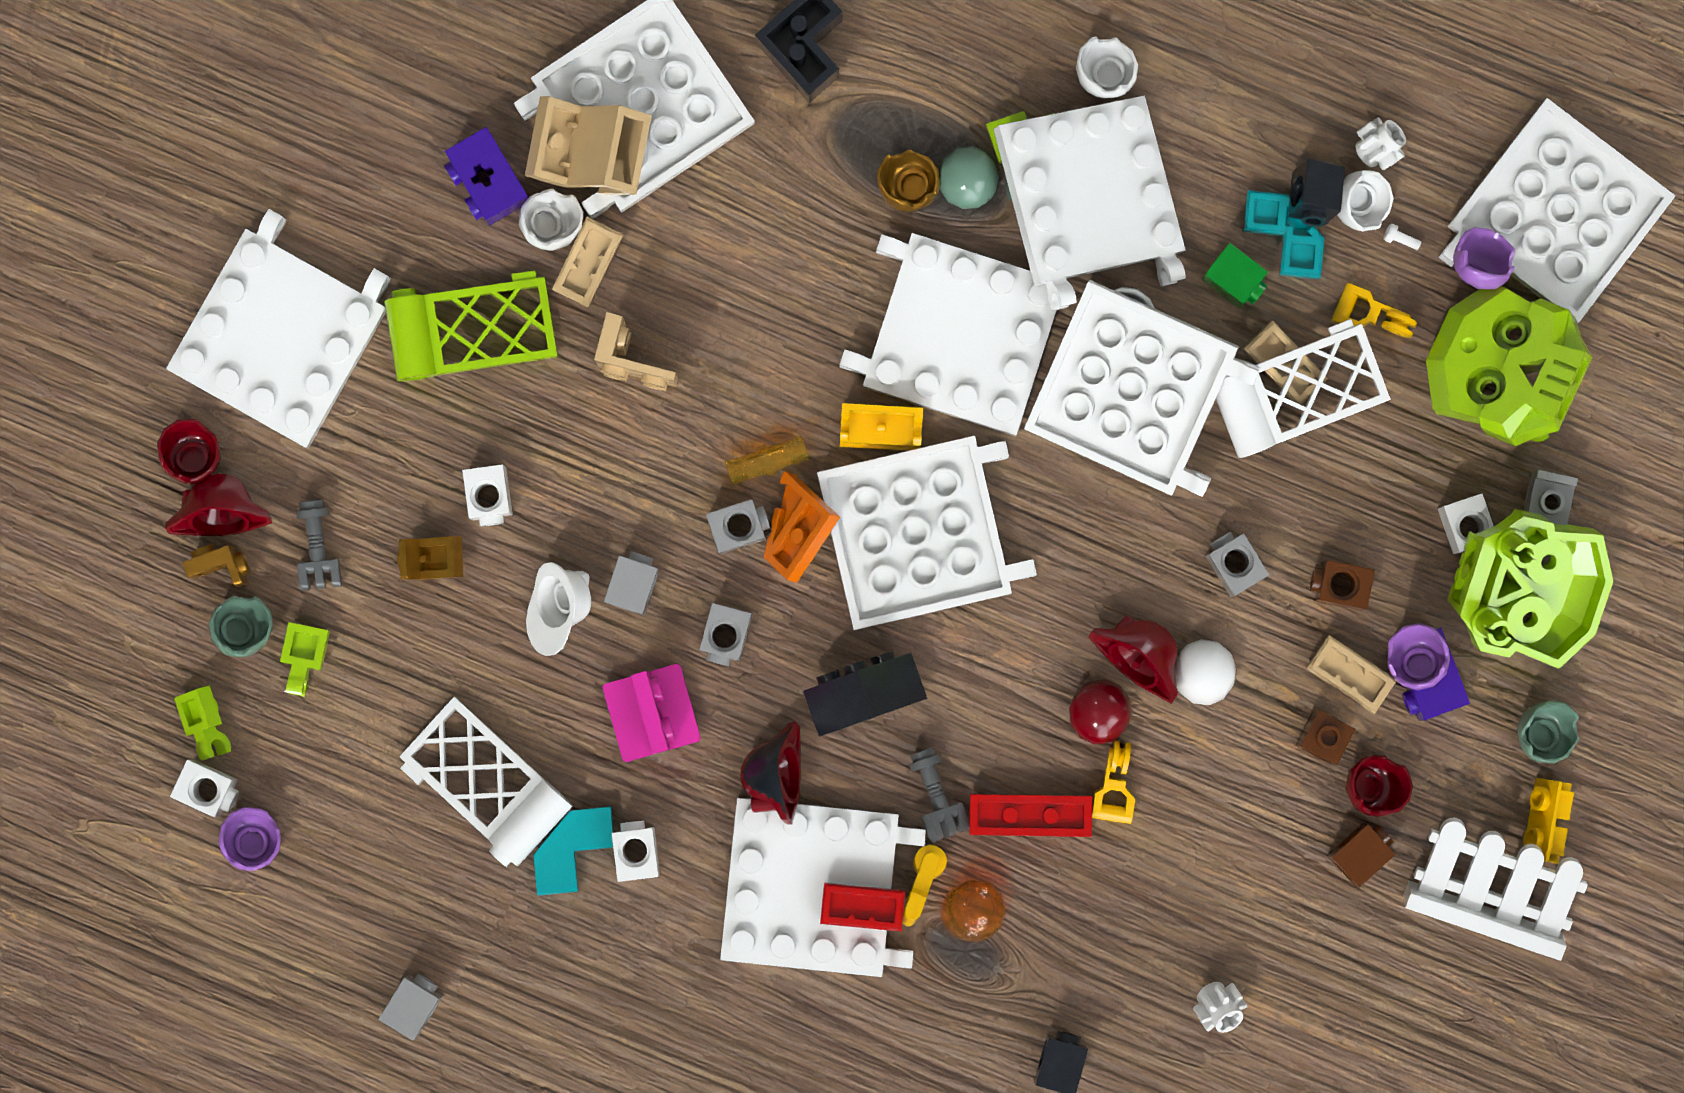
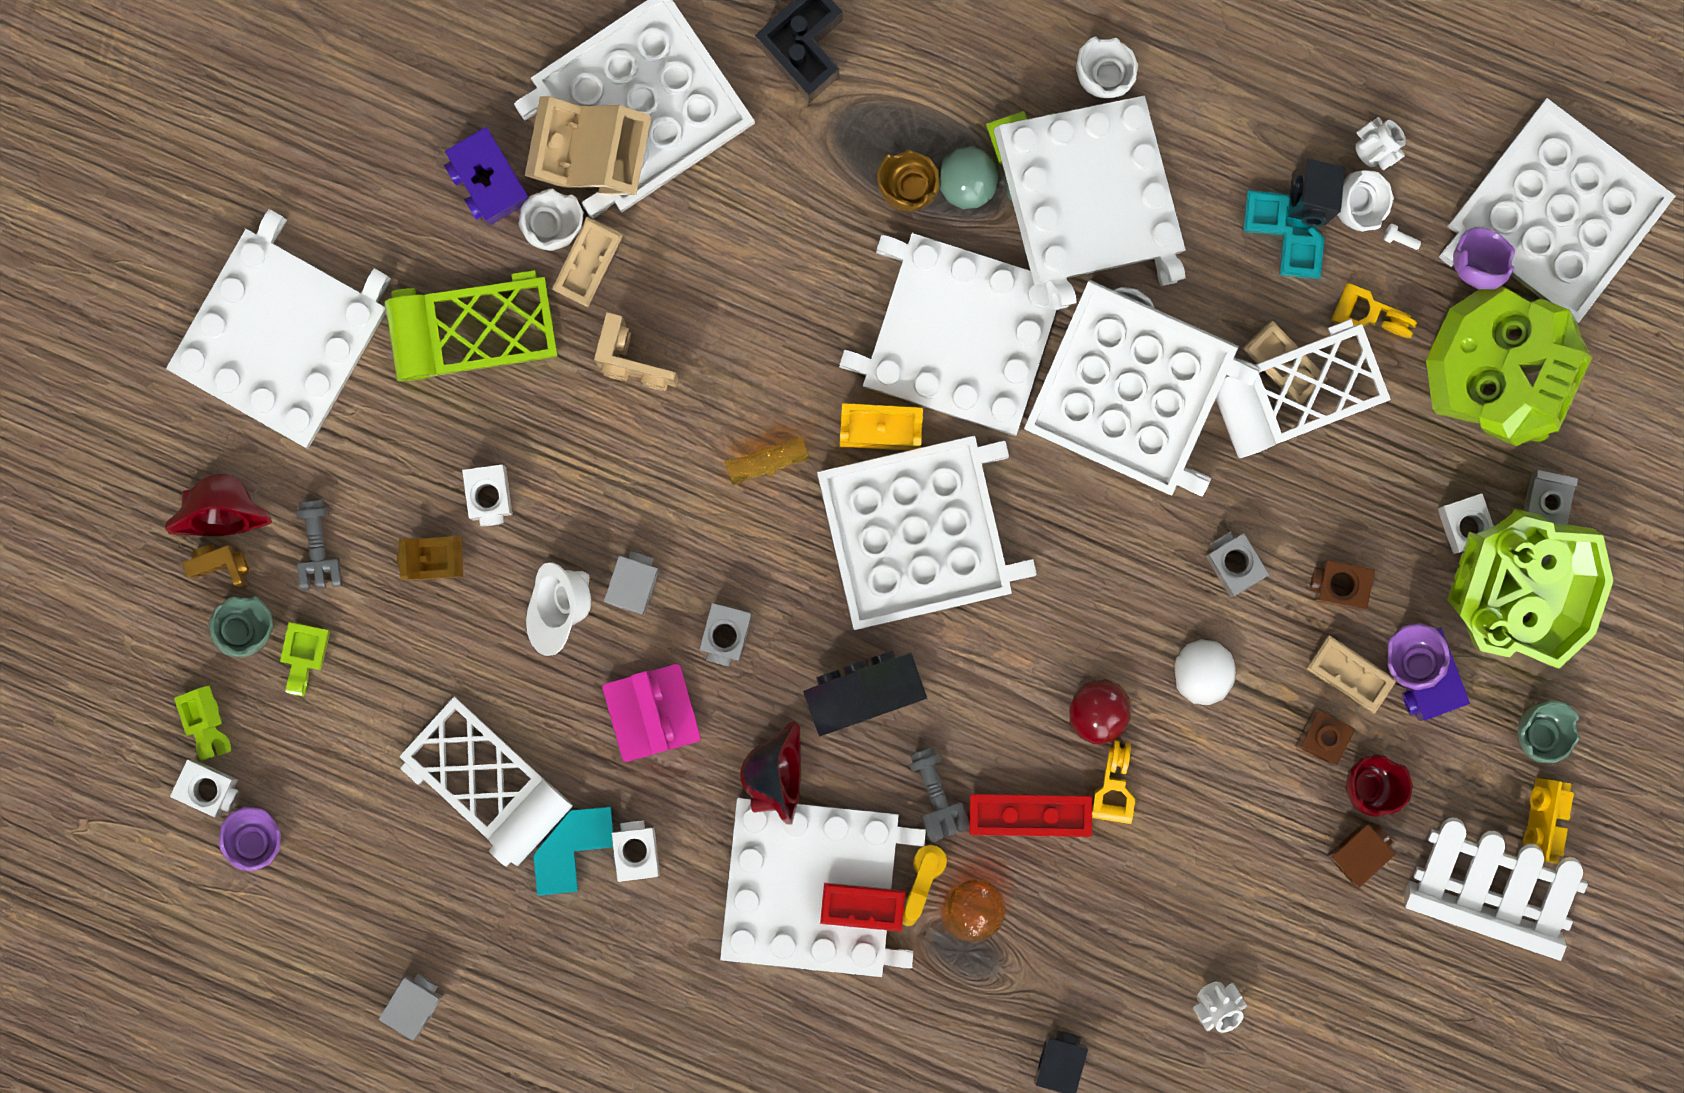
dark red hair [157,419,221,484] -> none
light grey brick [706,499,771,554] -> none
orange wing [763,471,840,583] -> none
dark red hat [1088,616,1178,704] -> none
green brick [1201,243,1268,309] -> none

